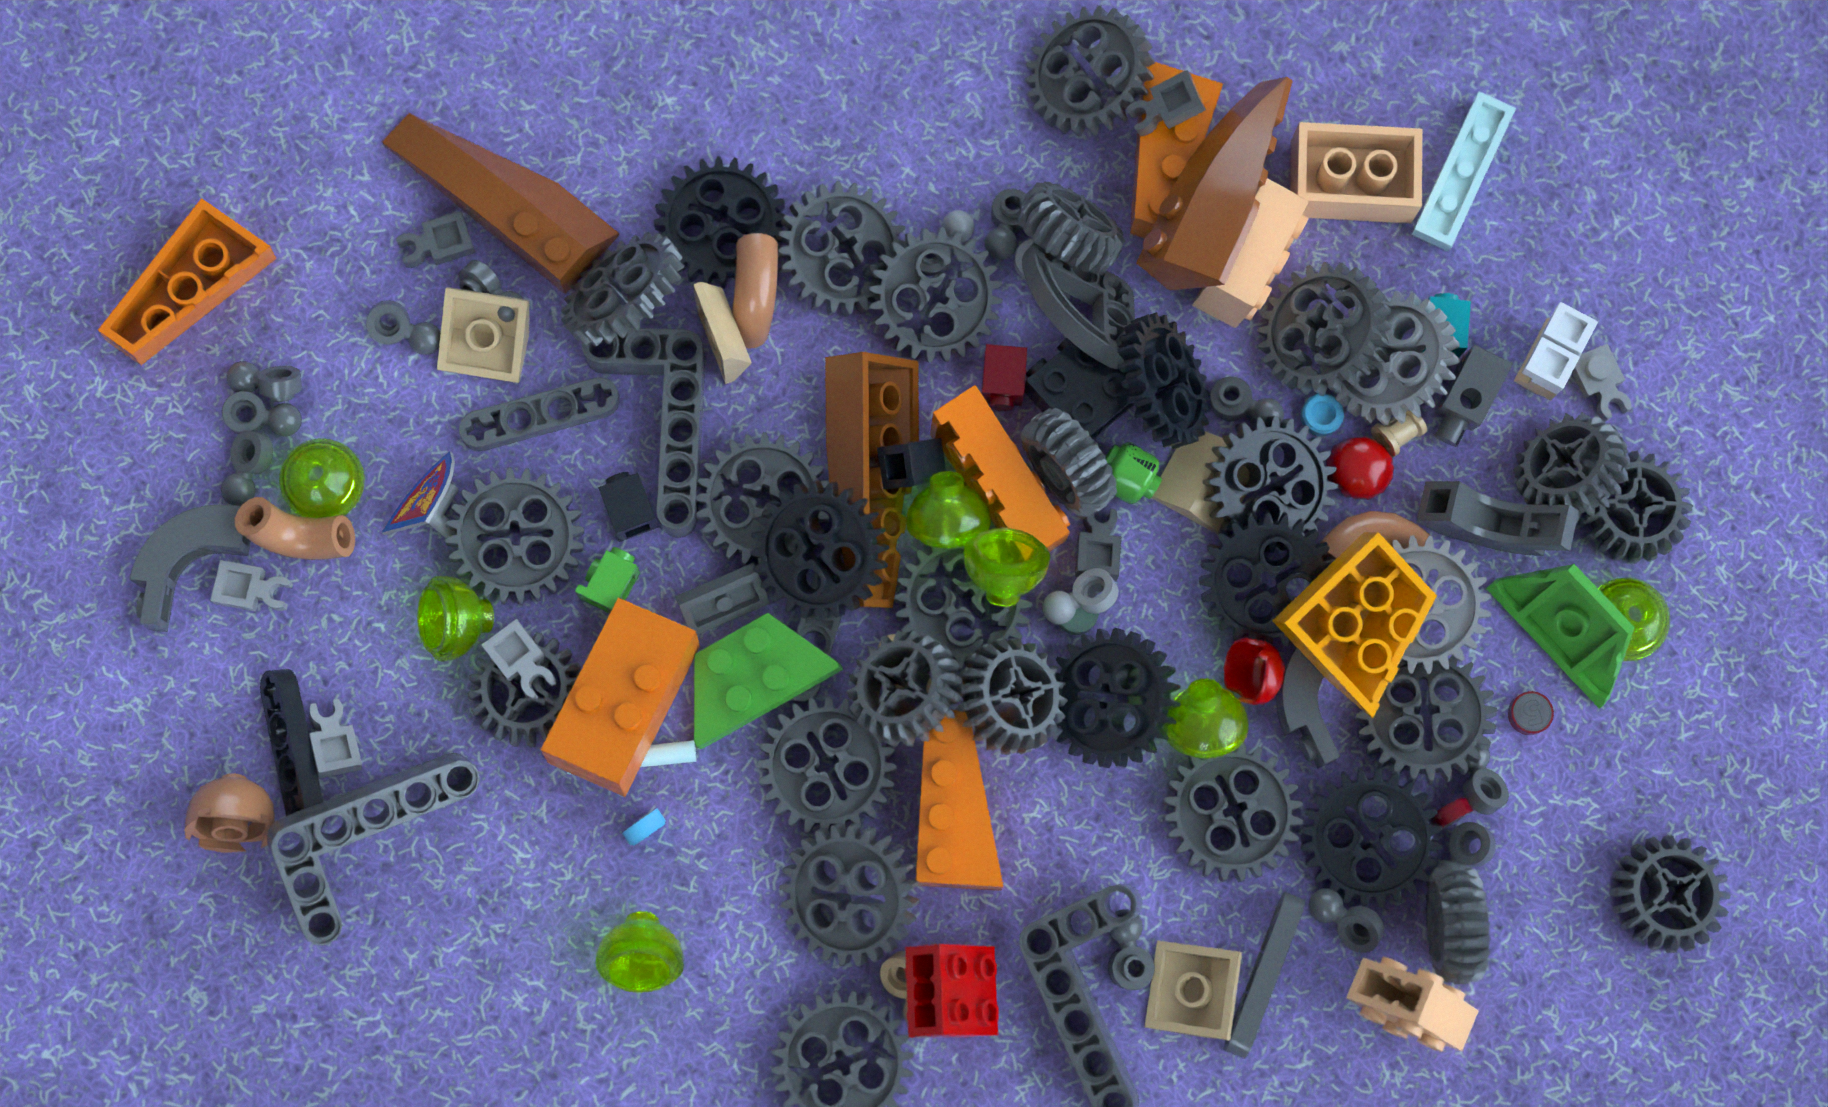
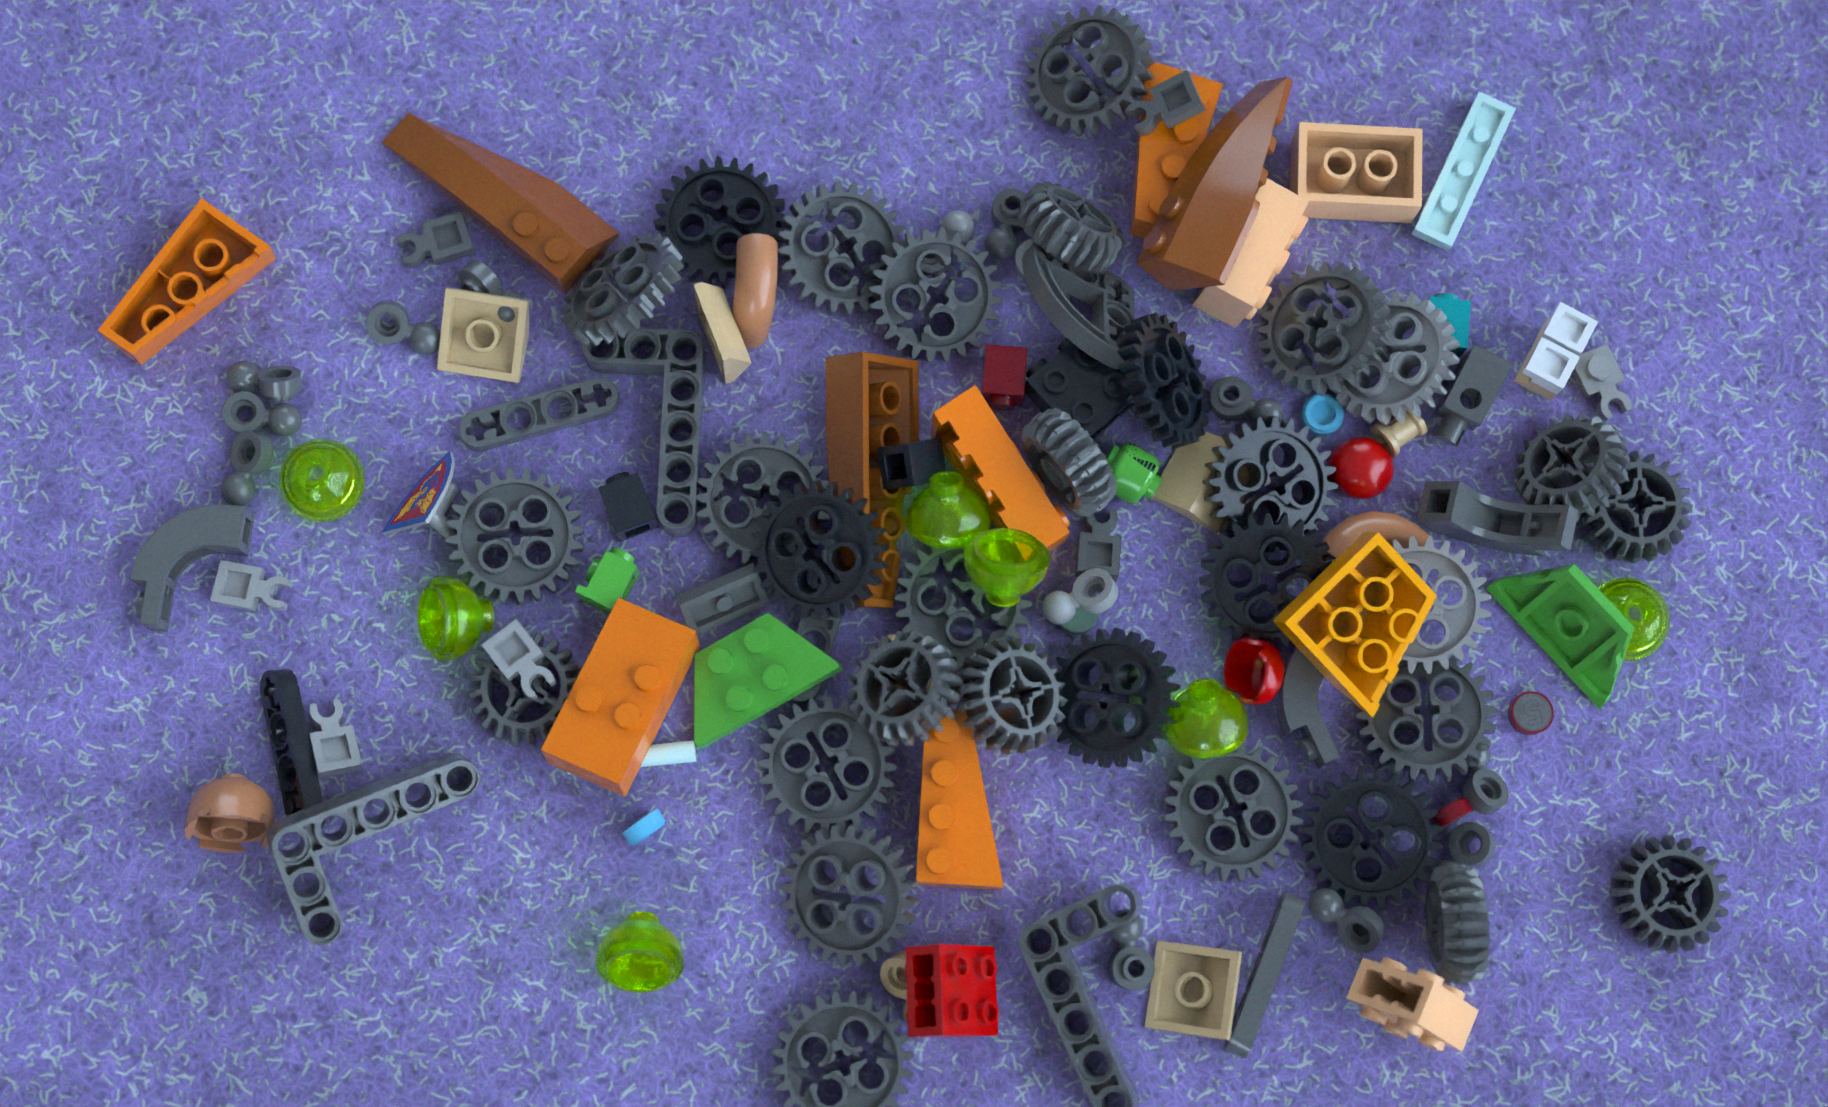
nougat cylinder [235,497,355,560] -> none

